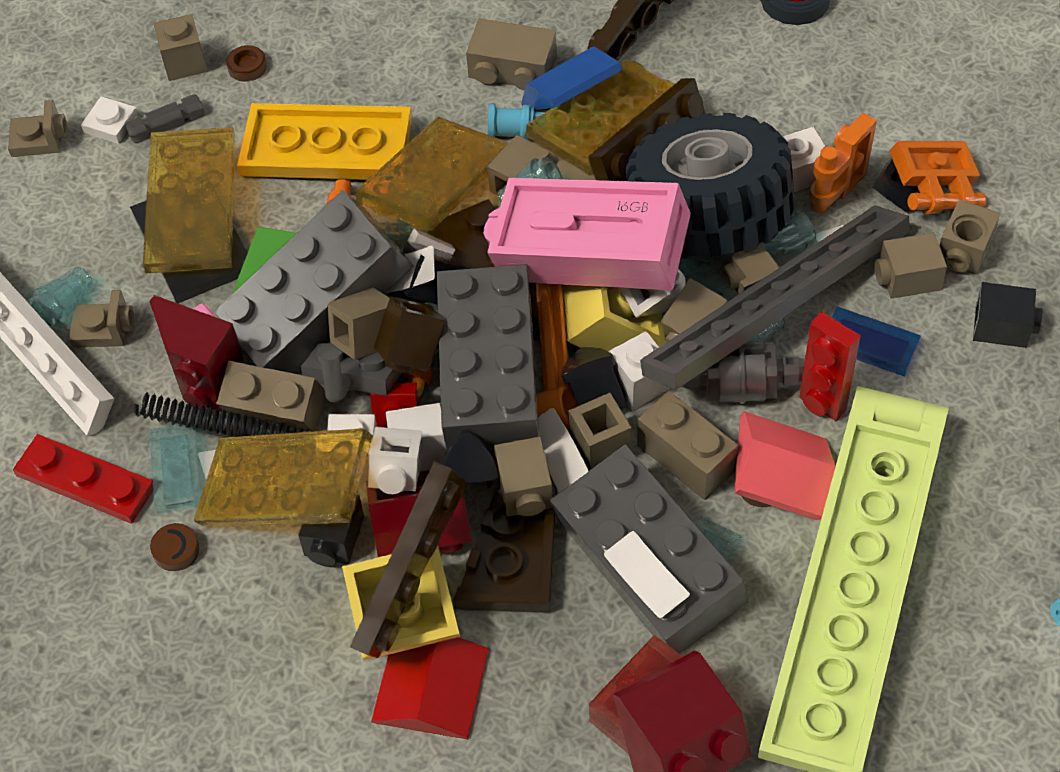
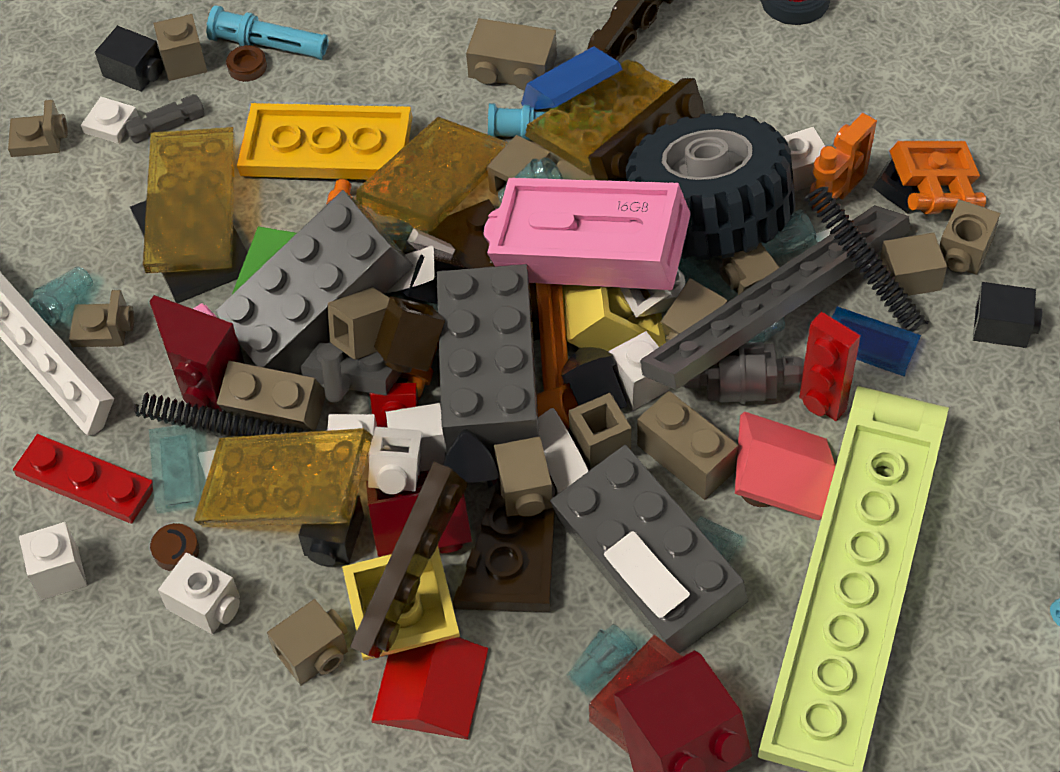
none -> white brick [19,522,87,600]
none -> black brick [95,25,164,92]
none -> white brick [158,553,240,635]
none -> medium azure pin [206,5,329,60]
none -> dark tan brick [267,599,348,686]
none -> clear light blue cone [566,624,639,696]
none -> black piece [804,186,929,335]

